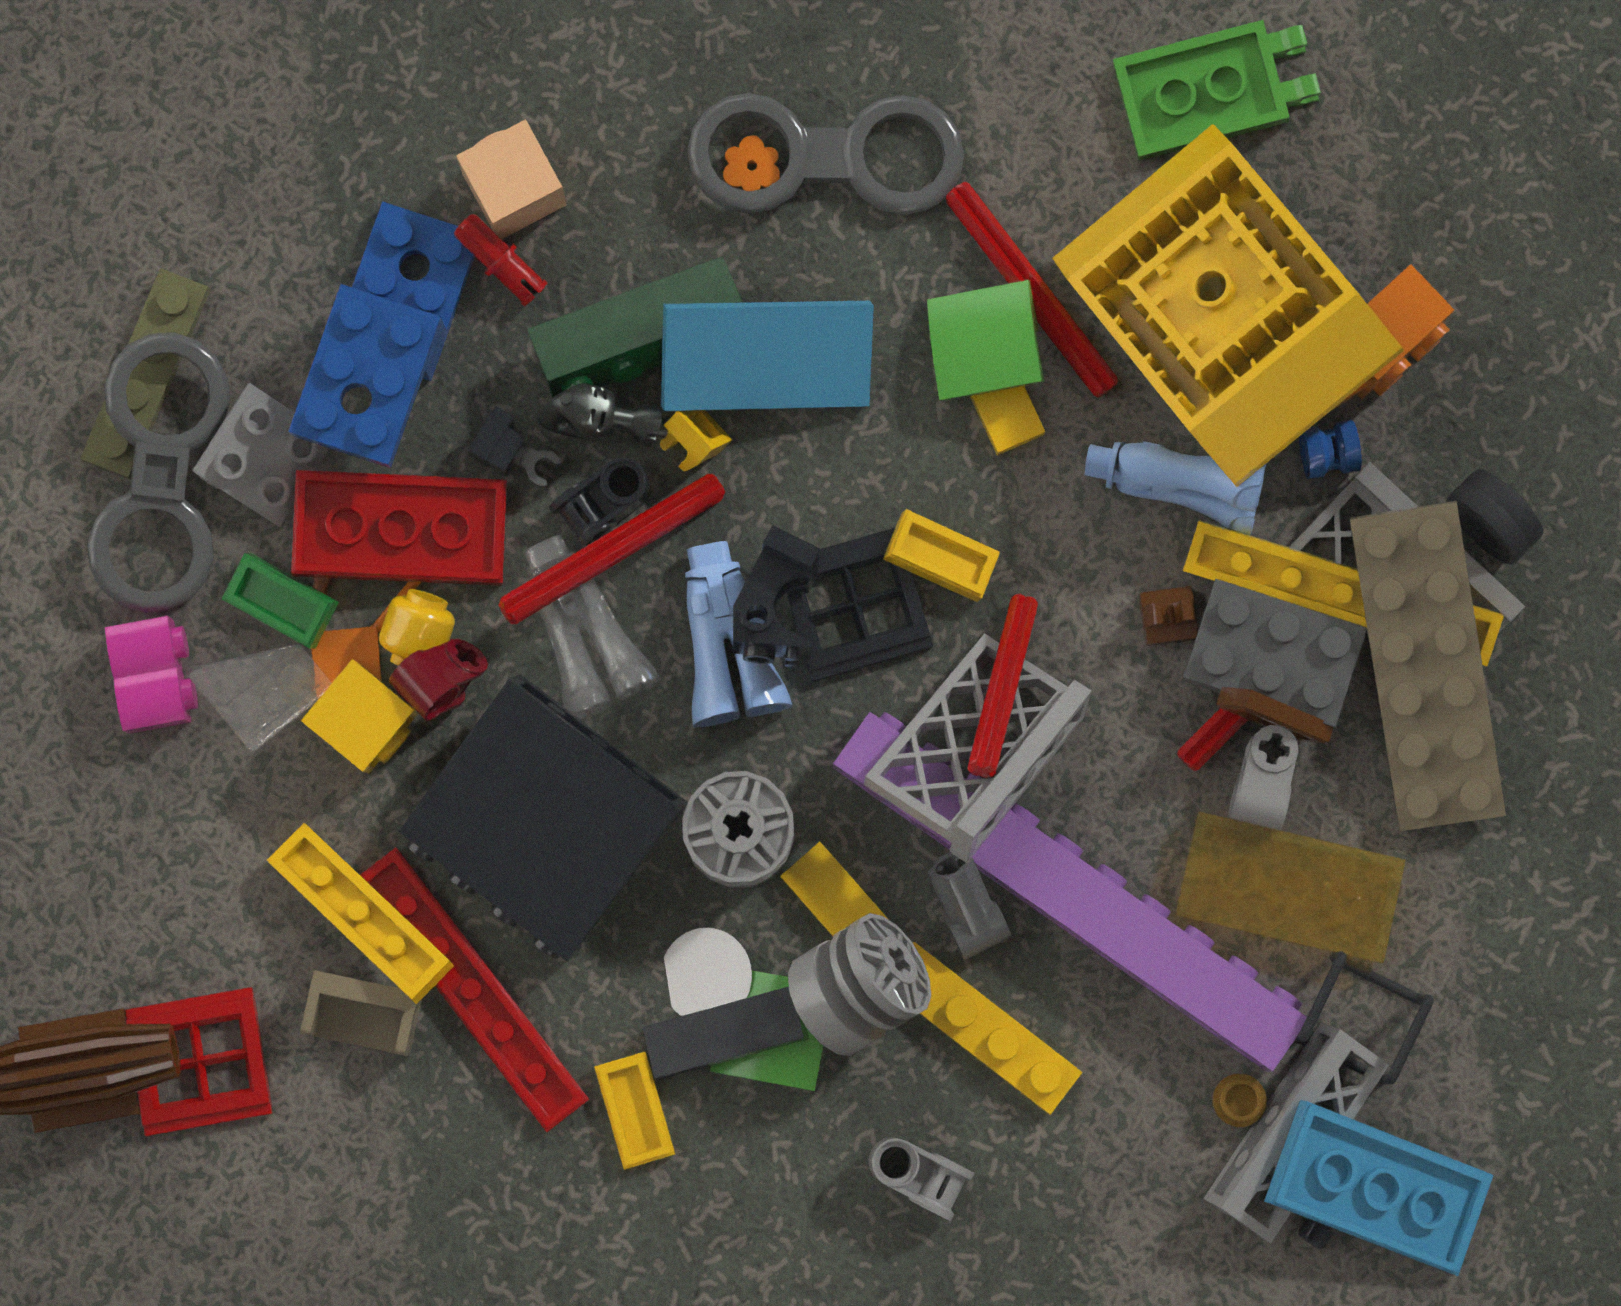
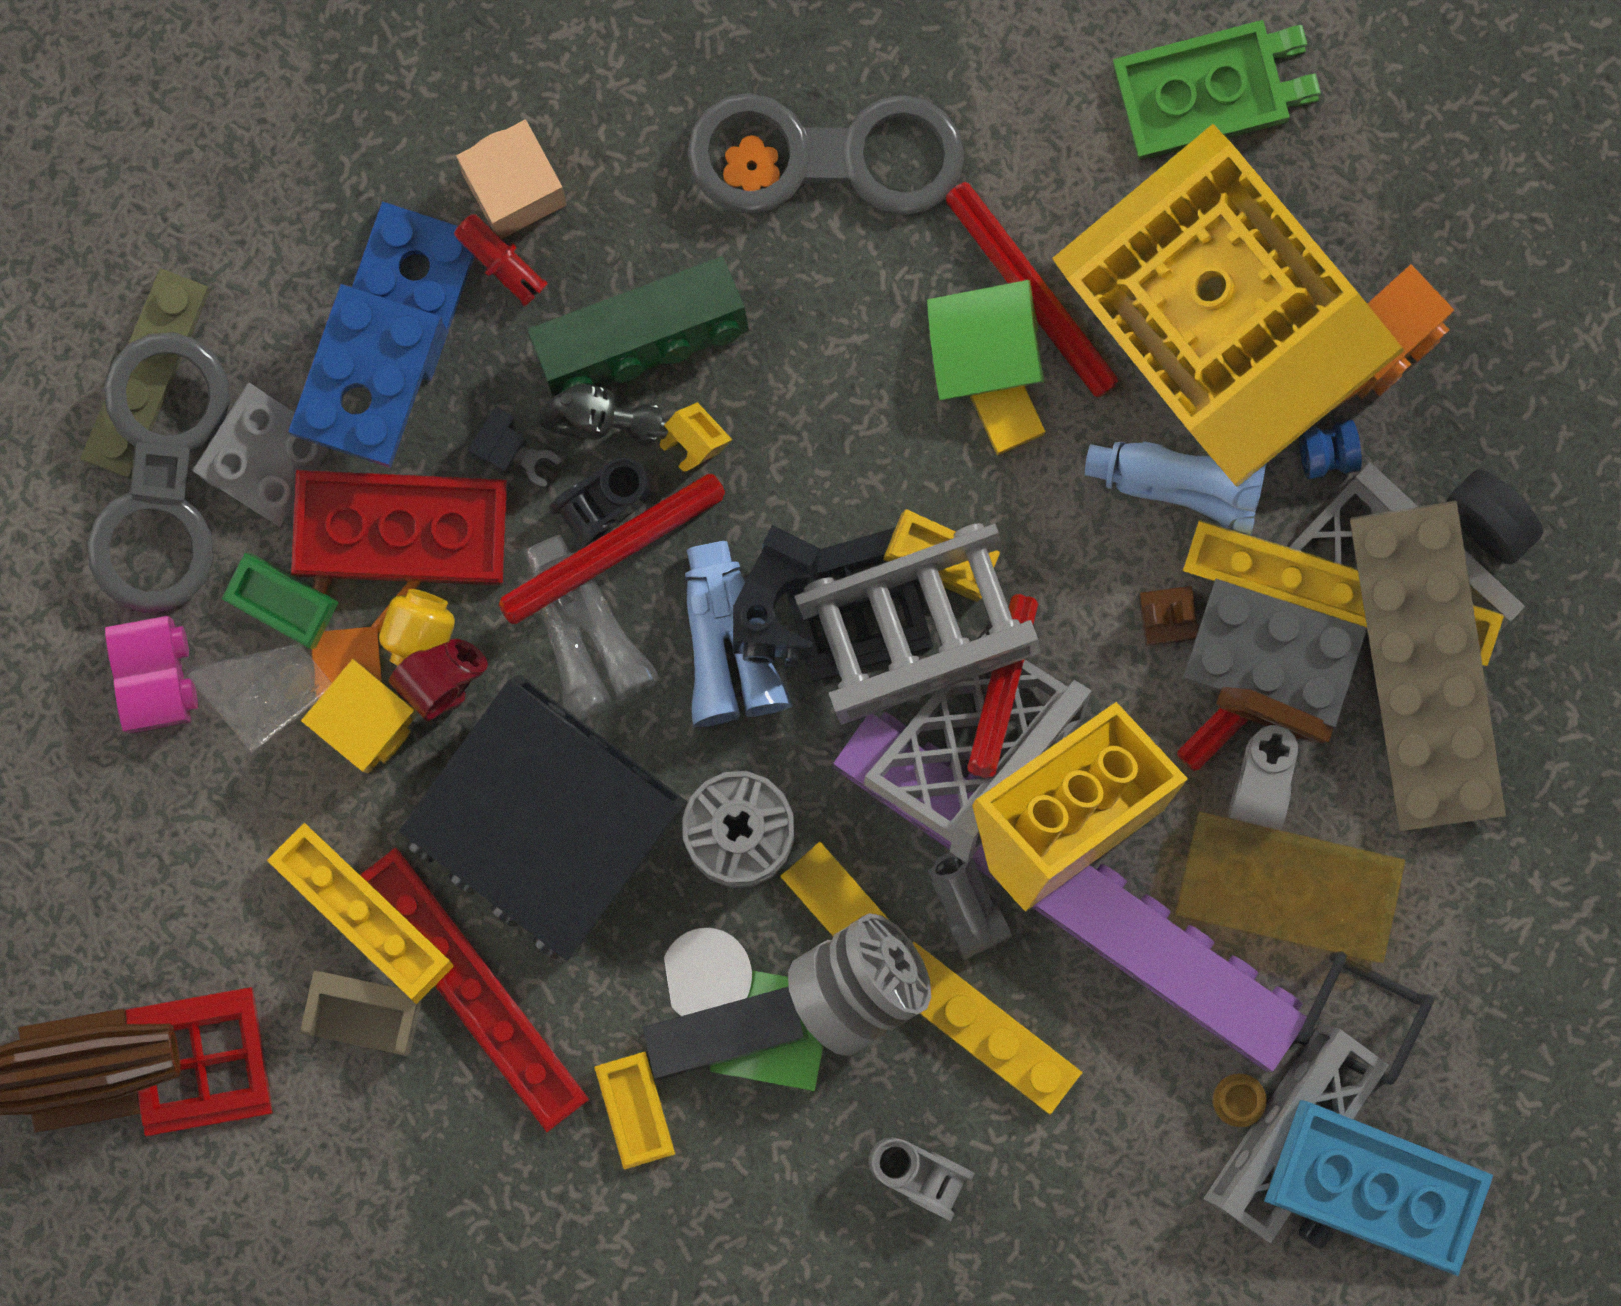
dark azure tile [661,301,874,411] -> none
none -> light grey fence [795,523,1041,725]
none -> yellow slope [972,702,1188,912]

